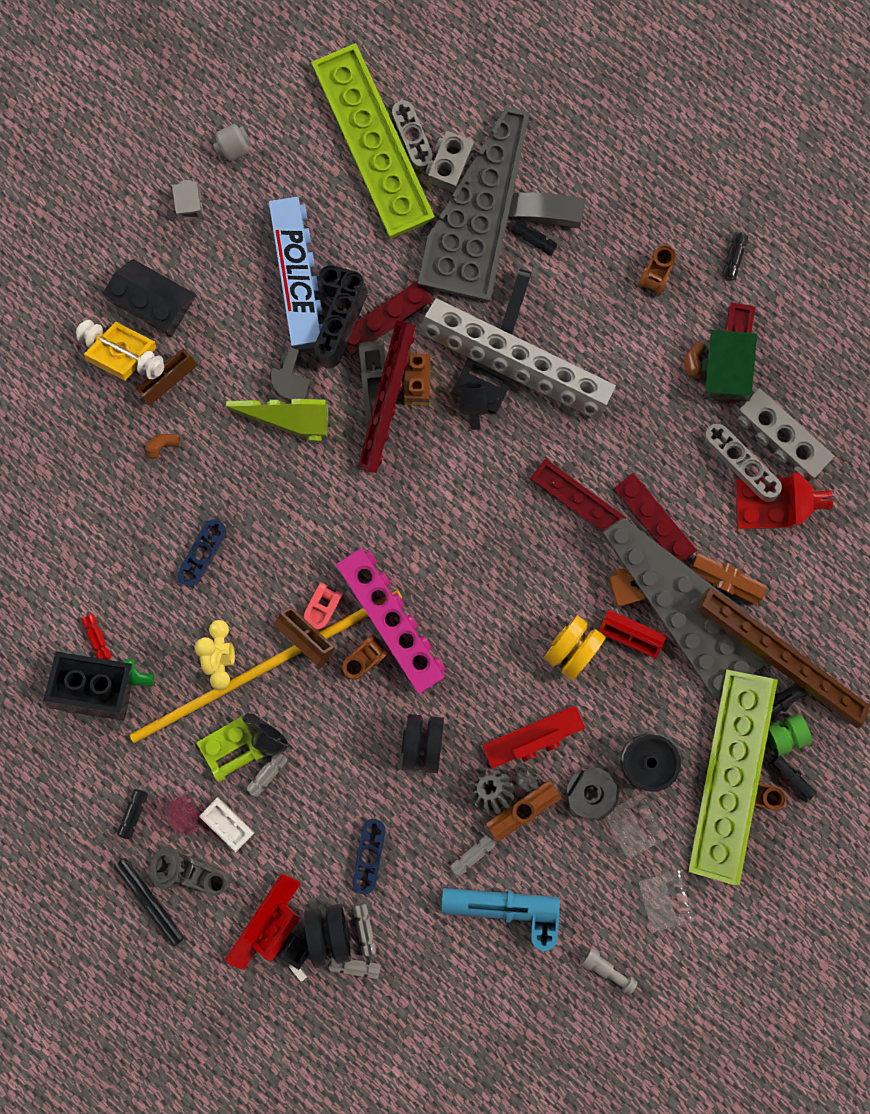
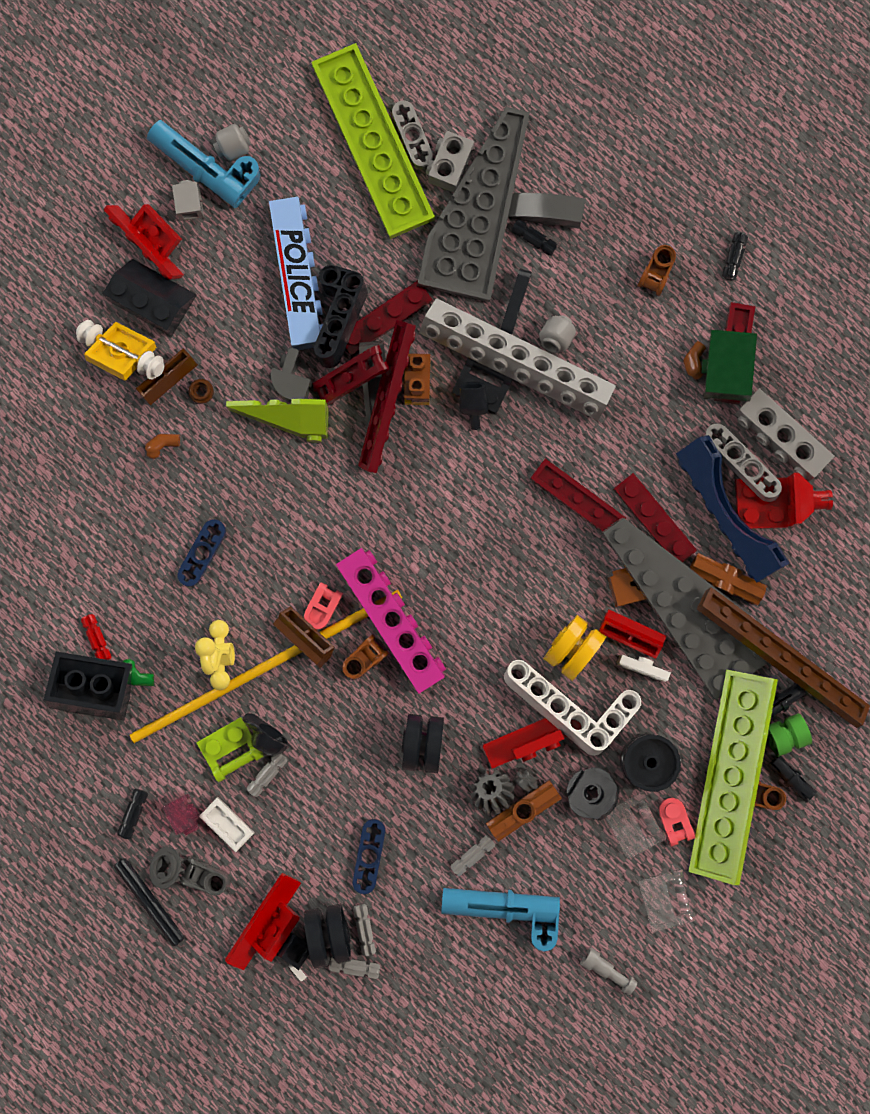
none -> red bracket [103,204,184,279]
none -> dark azure piece [147,120,260,208]
none -> reddish brown plate [189,379,214,404]
none -> dark red plate [312,345,389,406]
none -> white beam [504,660,641,756]
none -> light grey head [539,315,576,353]
none -> white plate [617,655,671,682]
none -> coral plate [659,797,695,847]
none -> dark blue arch [676,435,790,583]

